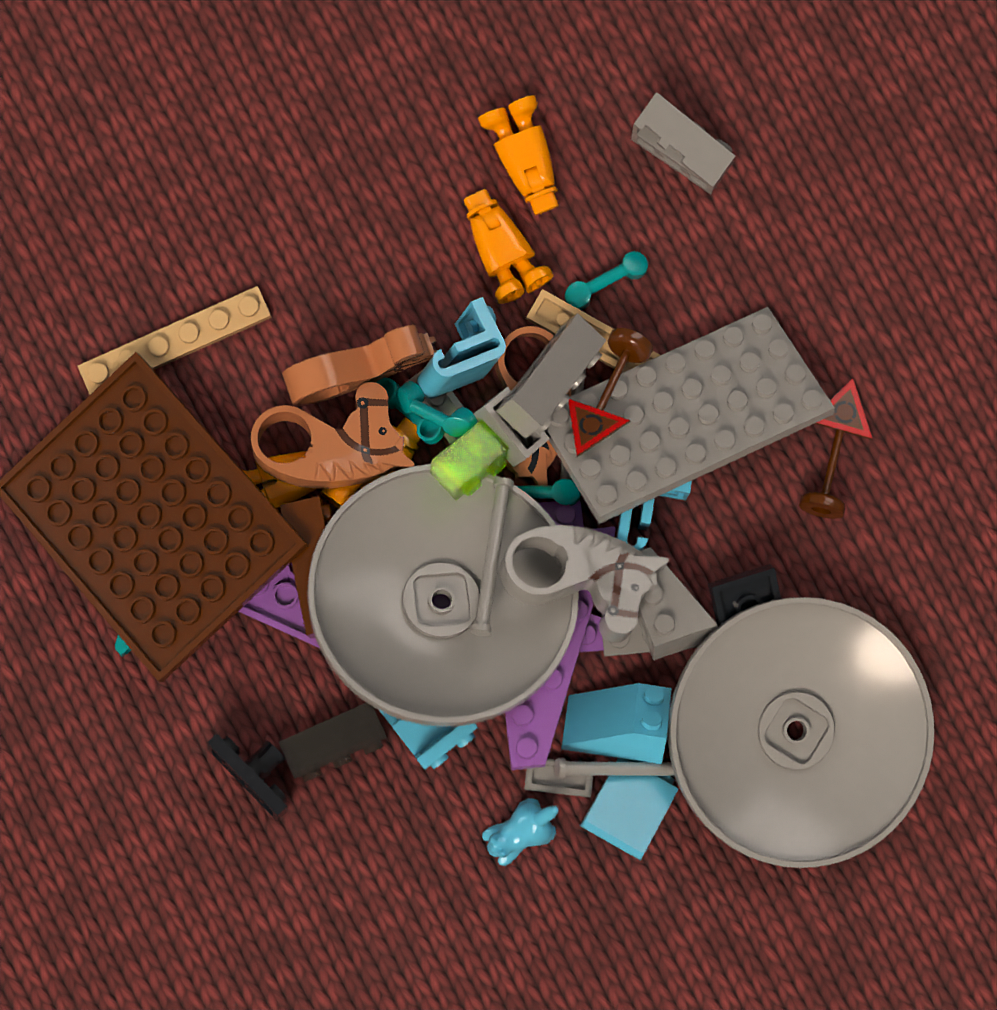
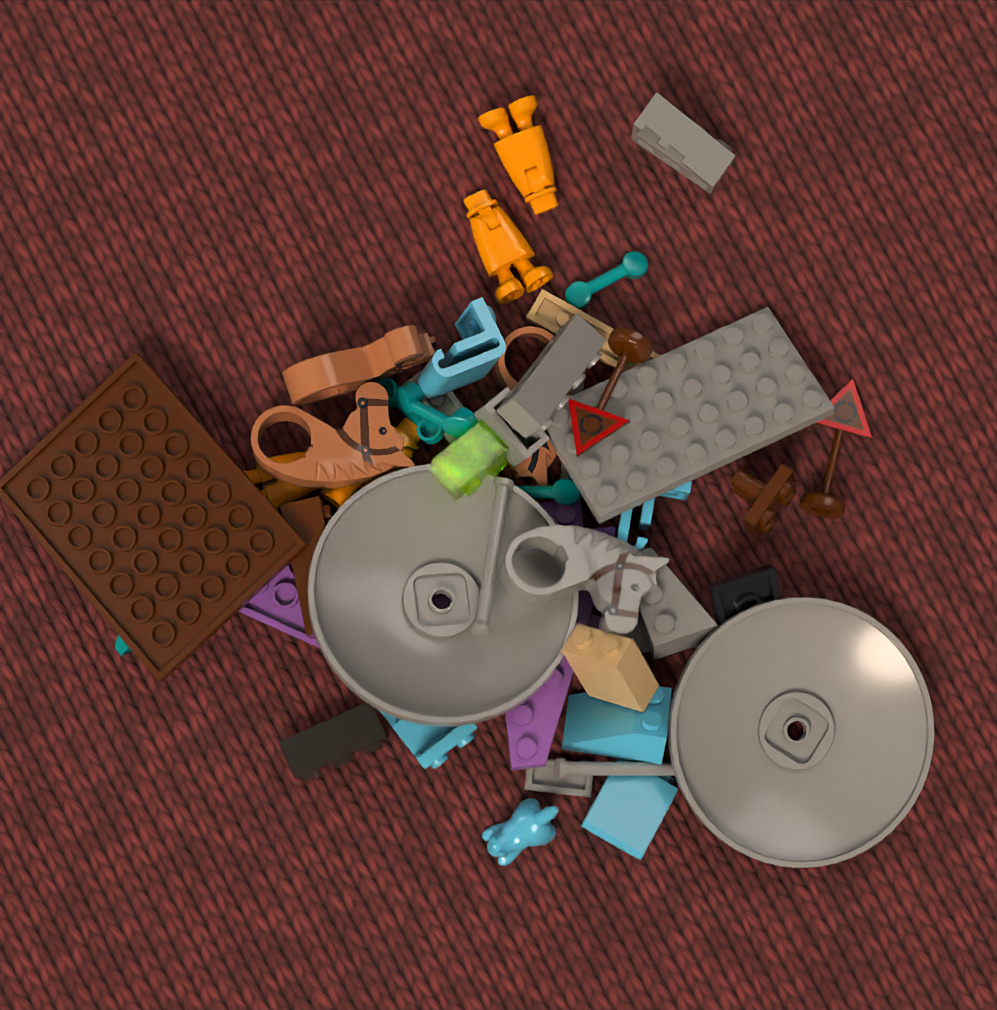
tan plate [77,286,272,394] -> none
black plate [207,733,288,821] -> none
none -> tan brick [561,623,659,712]
none -> reddish brown plate [730,464,797,539]

